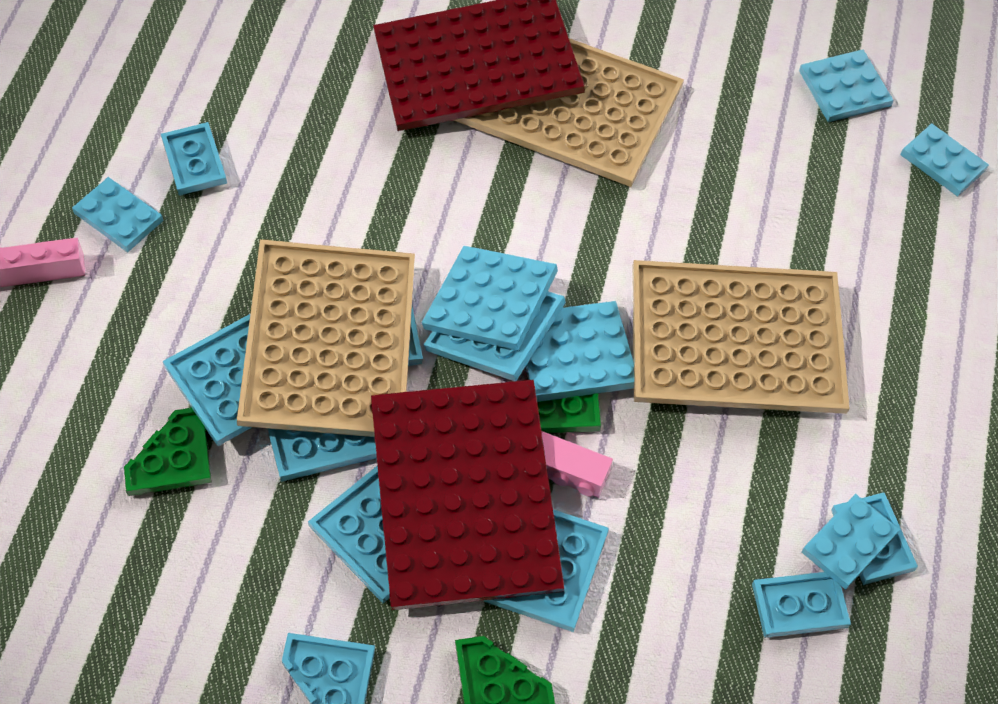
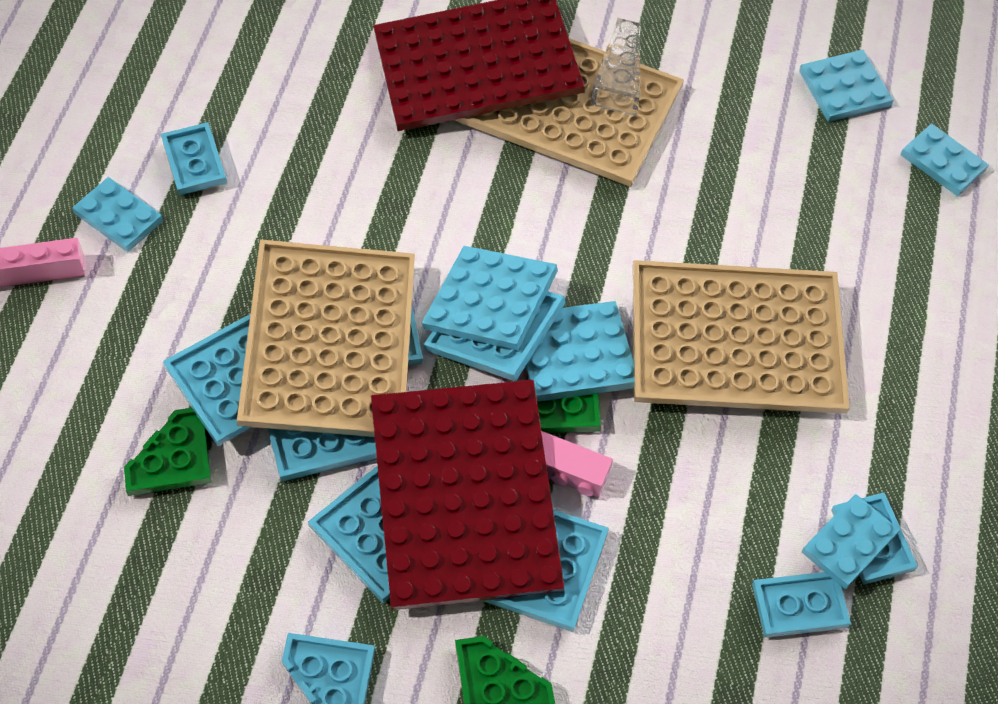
none -> clear wedge [591,18,640,117]

